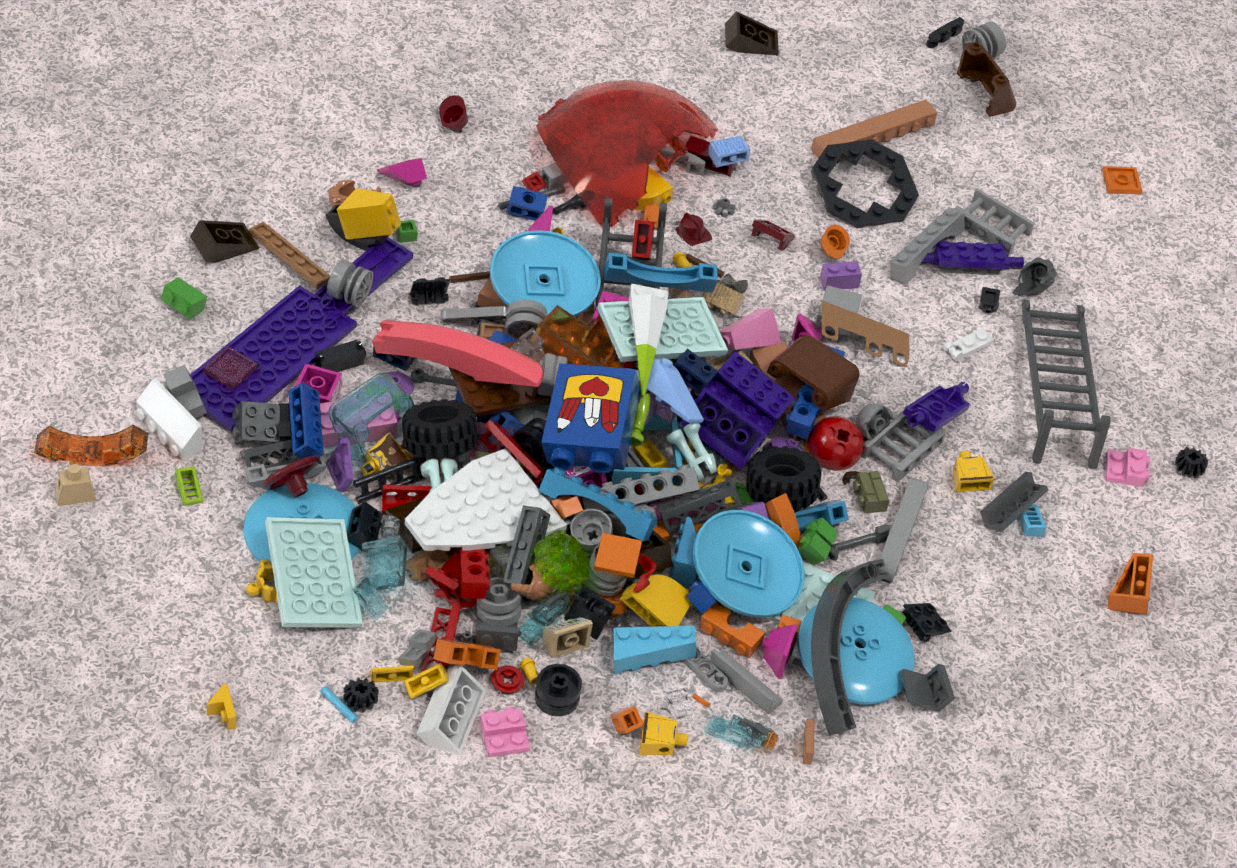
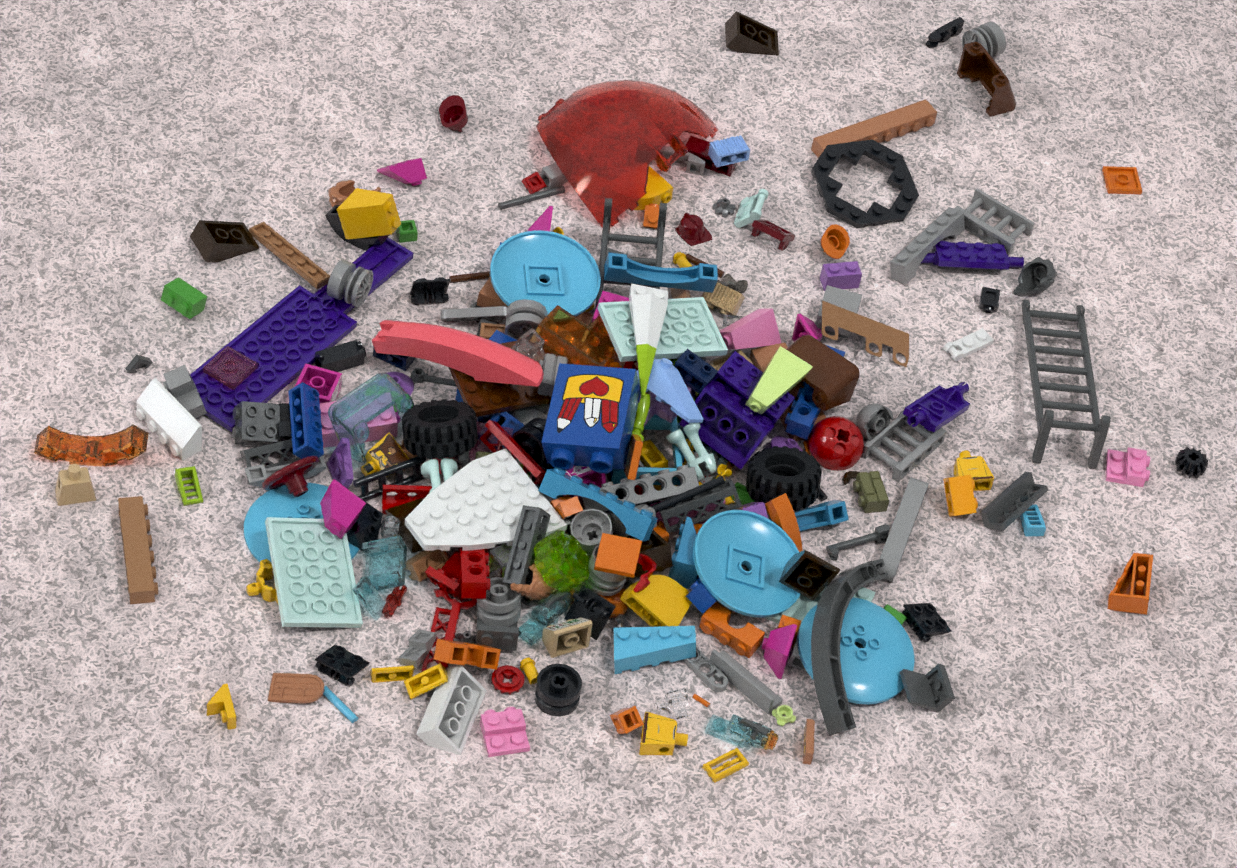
black gear [343,677,379,712] -> none
blue brick [506,186,548,221] -> none
black piece [552,190,596,214] -> none
red brick [632,220,655,259] -> none
bright green piece [798,517,838,565] -> none
none -> medium nougat brick [118,496,158,605]
none -> dark grey tile [125,354,153,373]
none -> nougat window [268,673,325,703]
none -> black hinge [315,645,370,686]
none -> dark pink slope [320,479,366,539]
none -> clear red axle [382,583,407,618]
none -> orange tile [624,434,643,480]
none -> black bar [651,476,725,513]
none -> yellow tile [702,748,749,783]
none -> light aqua plate [734,189,769,228]
none -> yellowish green slope [745,346,813,414]
none -> yellowish green plate [772,705,796,726]
none -> dark brown slope [779,550,840,601]
none -> light orange brick [943,475,978,517]

